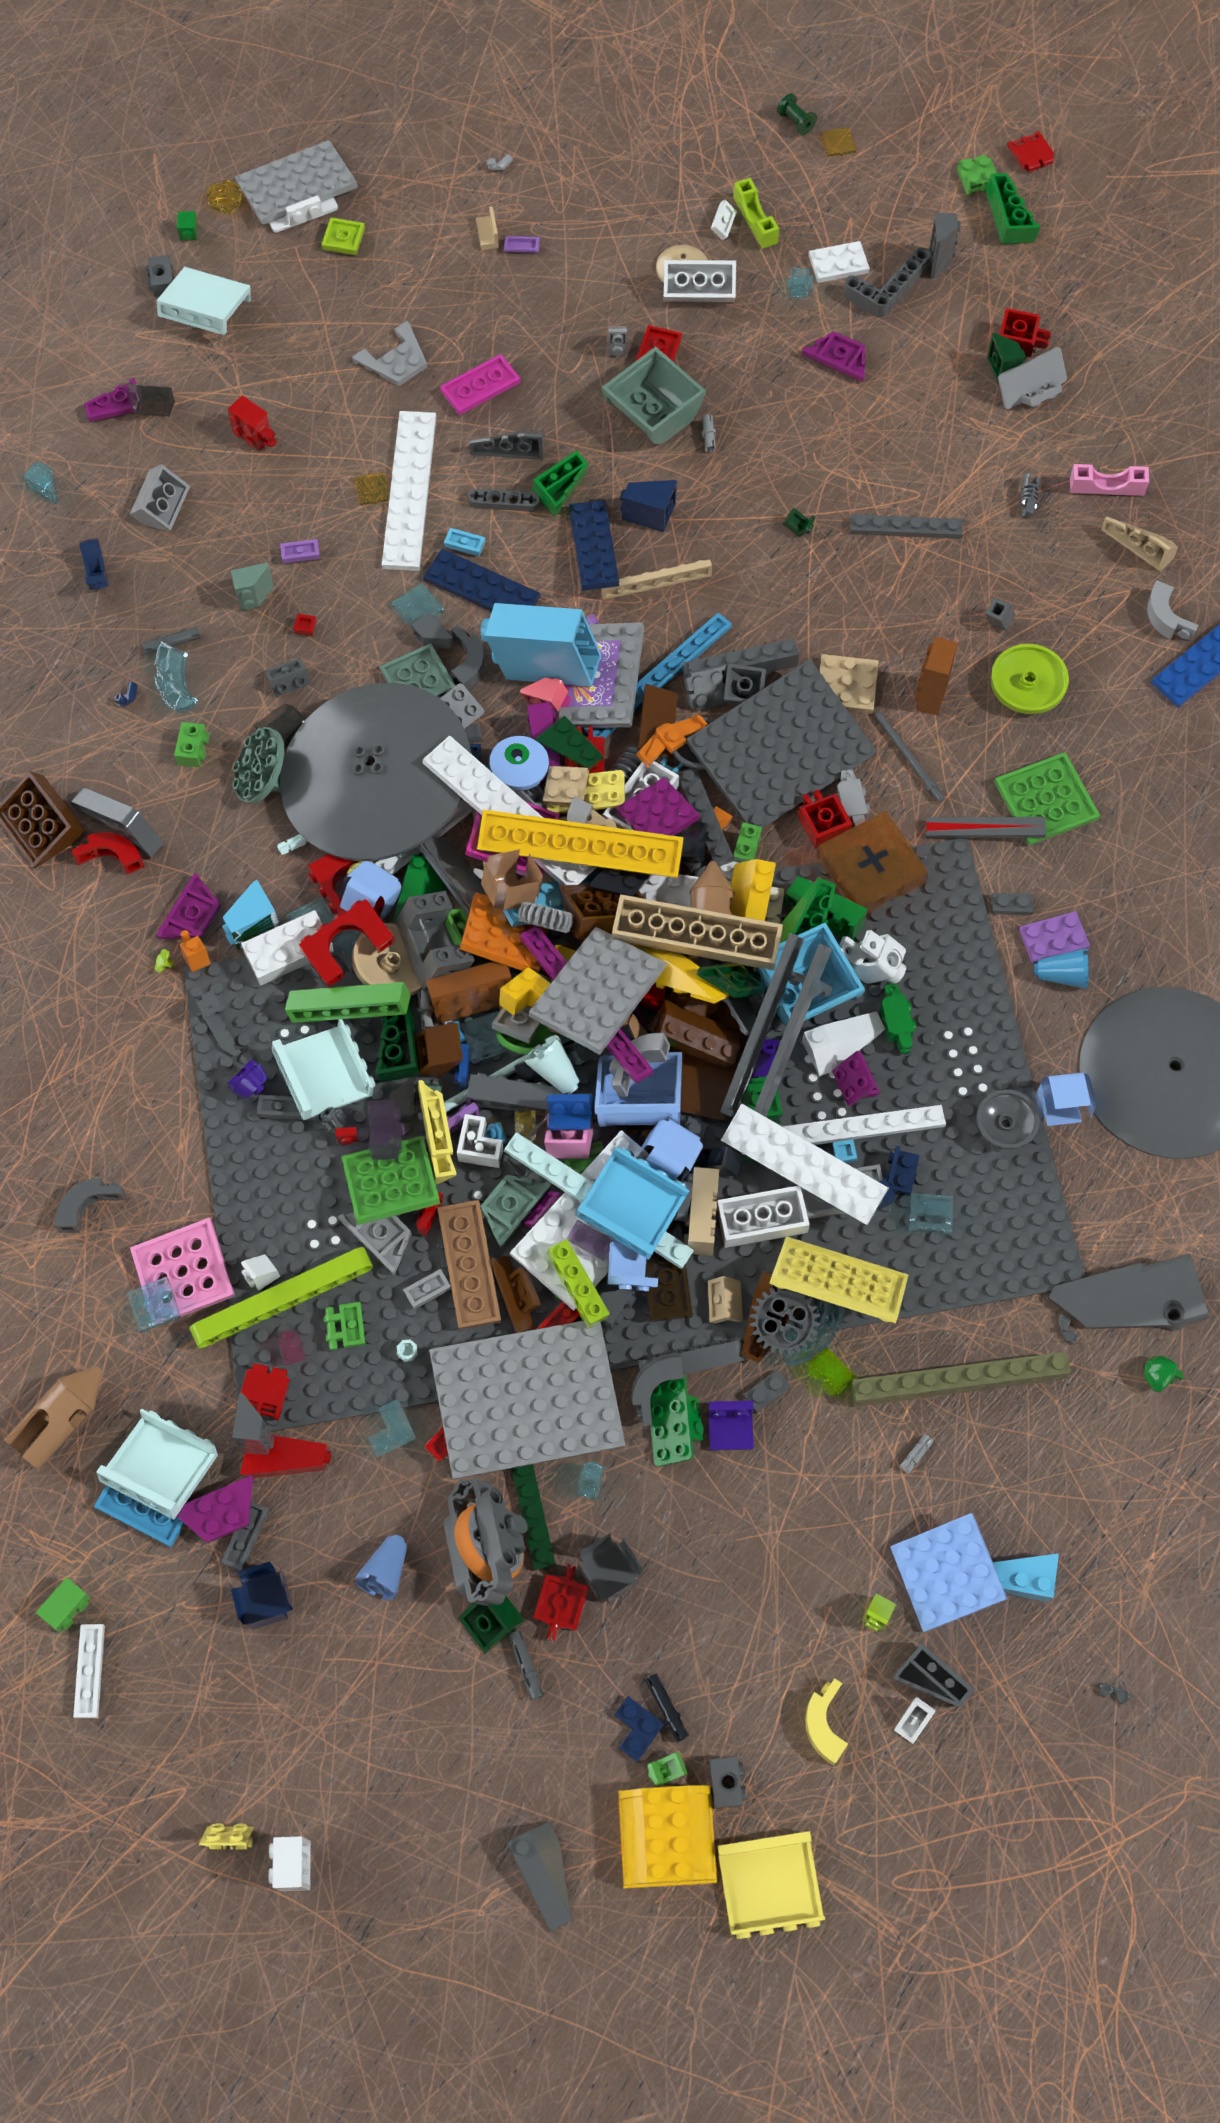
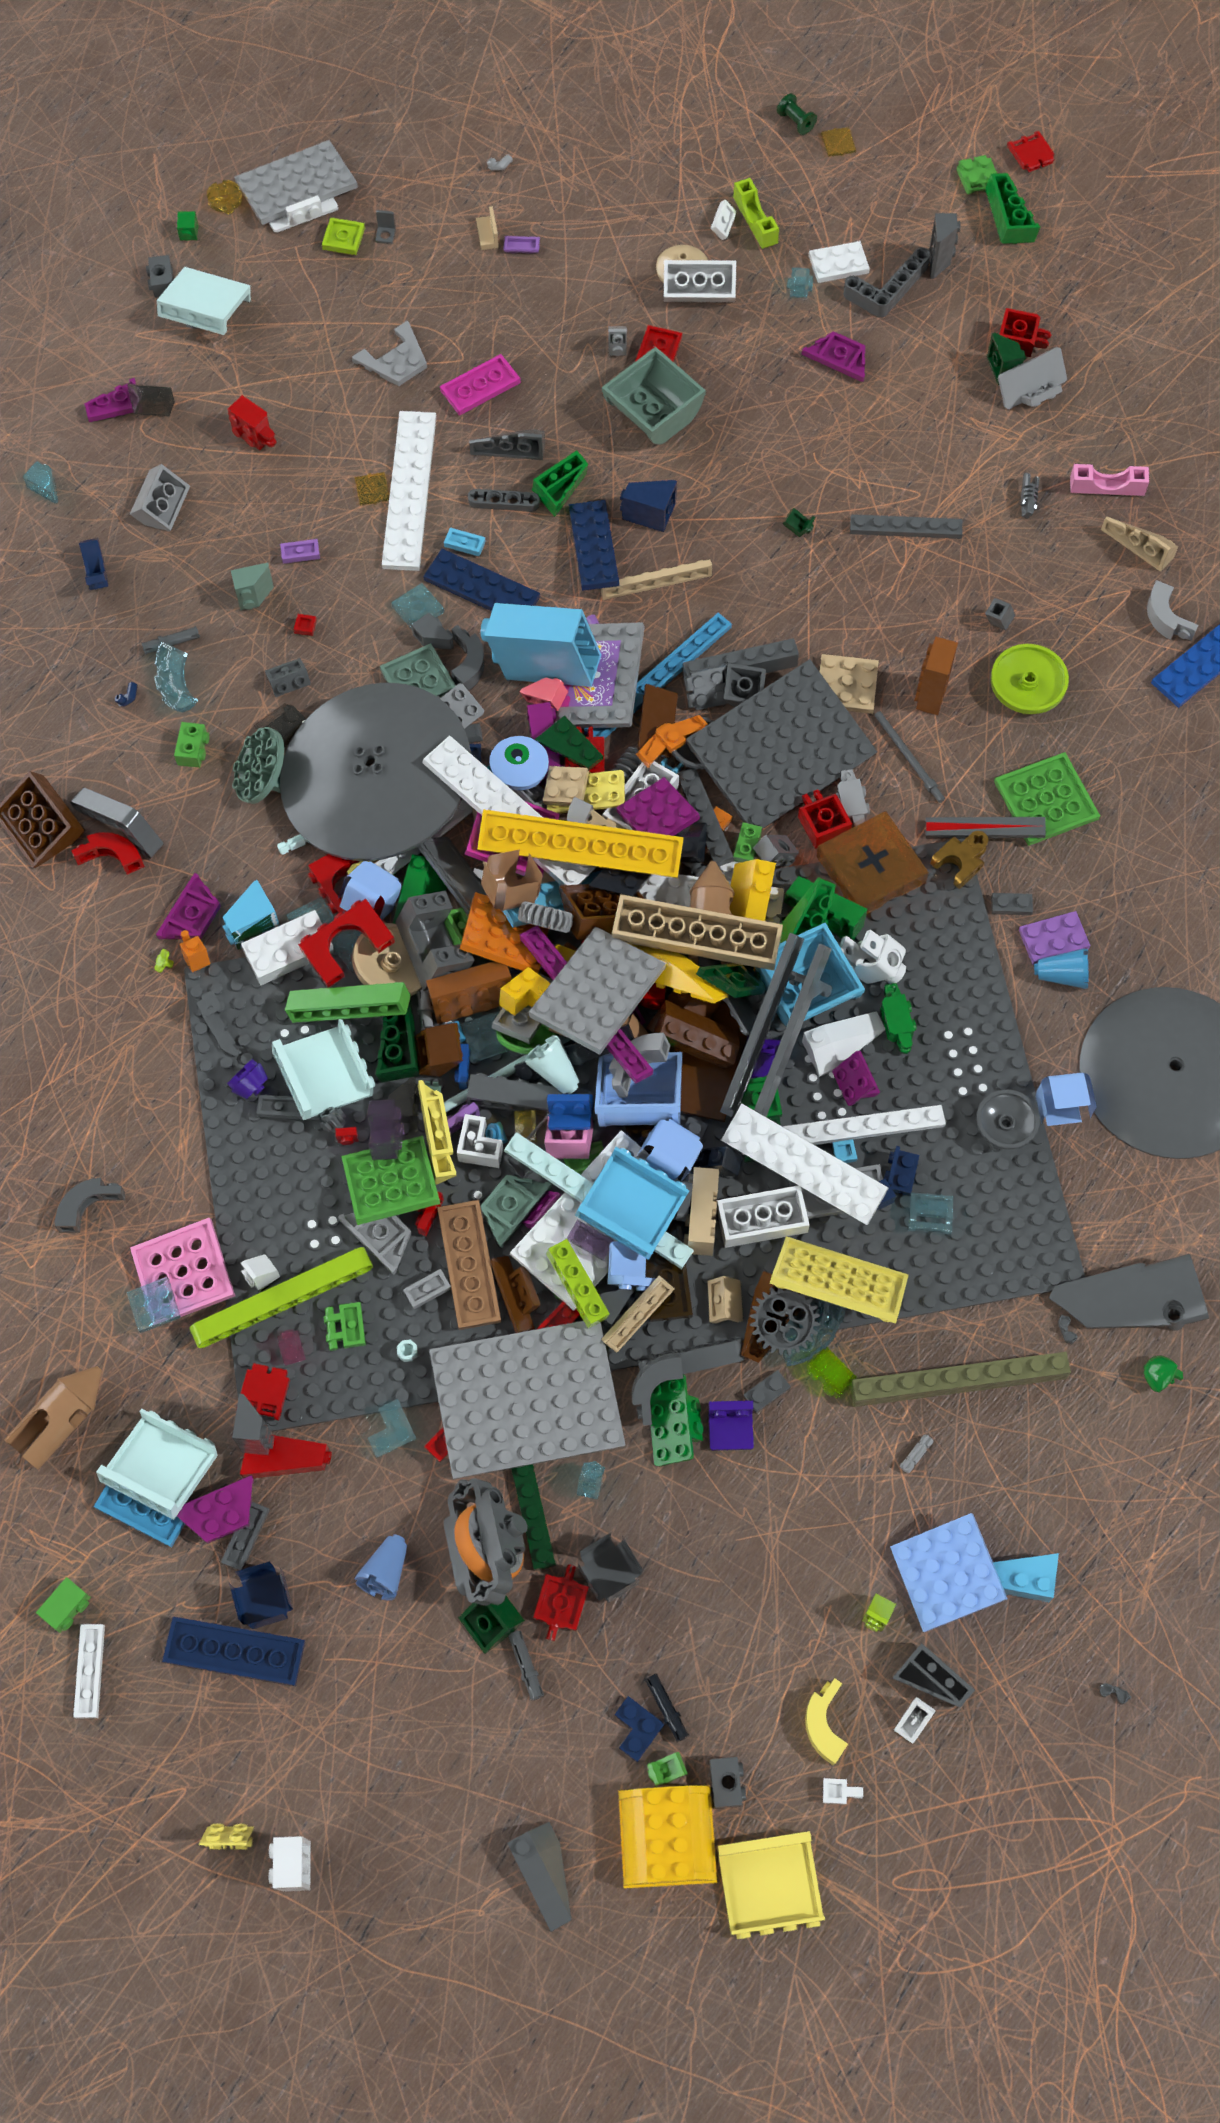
light grey pin [701,414,716,453] -> none
none -> dark blue plate [162,1617,306,1686]
none -> dark grey bracket [375,210,396,244]
none -> tan tile [601,1275,674,1353]
none -> dark grey brick [753,835,799,866]
none -> white plate [823,1778,863,1804]
none -> pearl gold piece [930,831,989,889]

